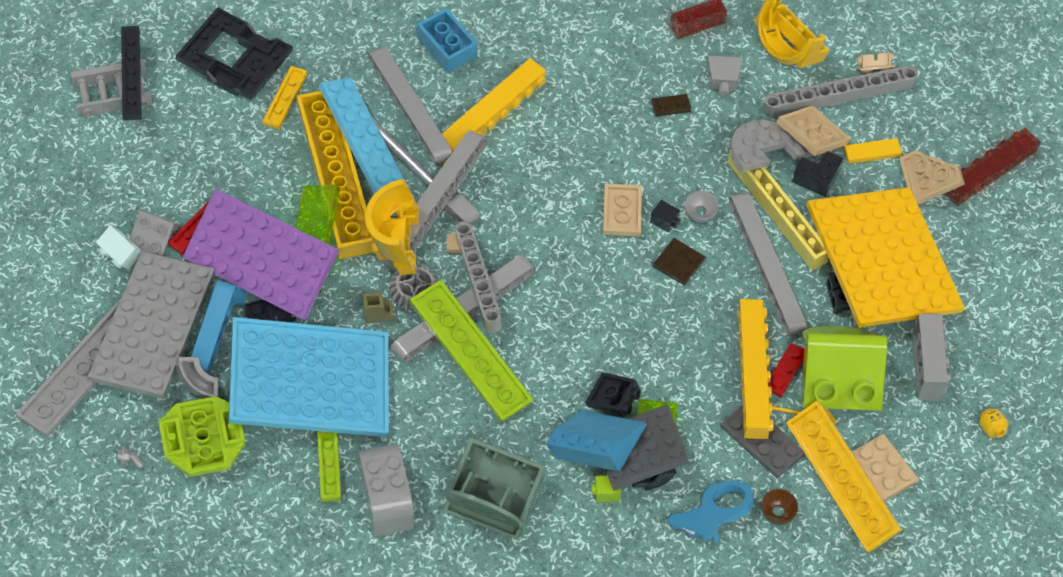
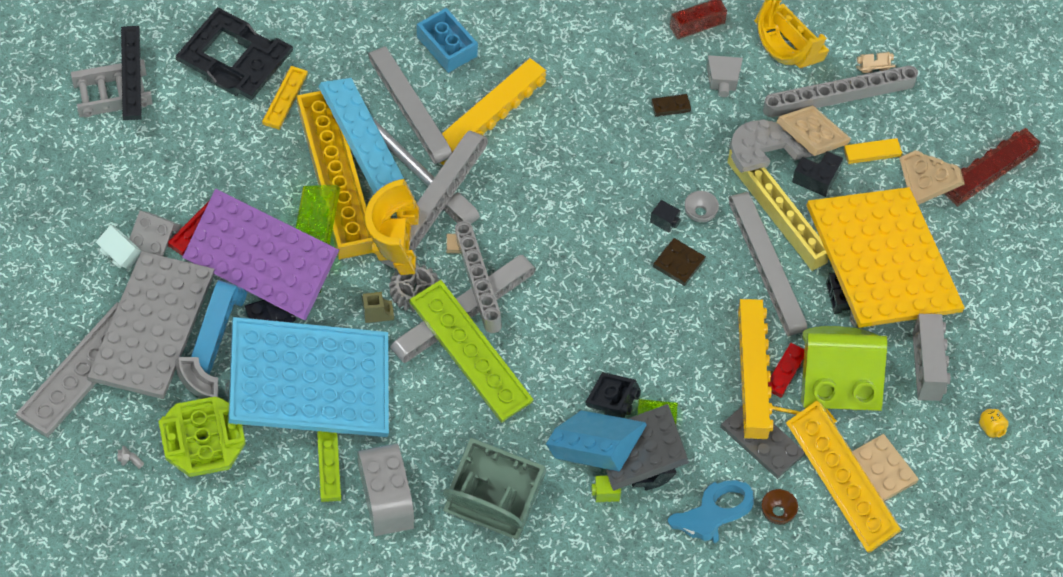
tan plate [603,183,642,237] -> none

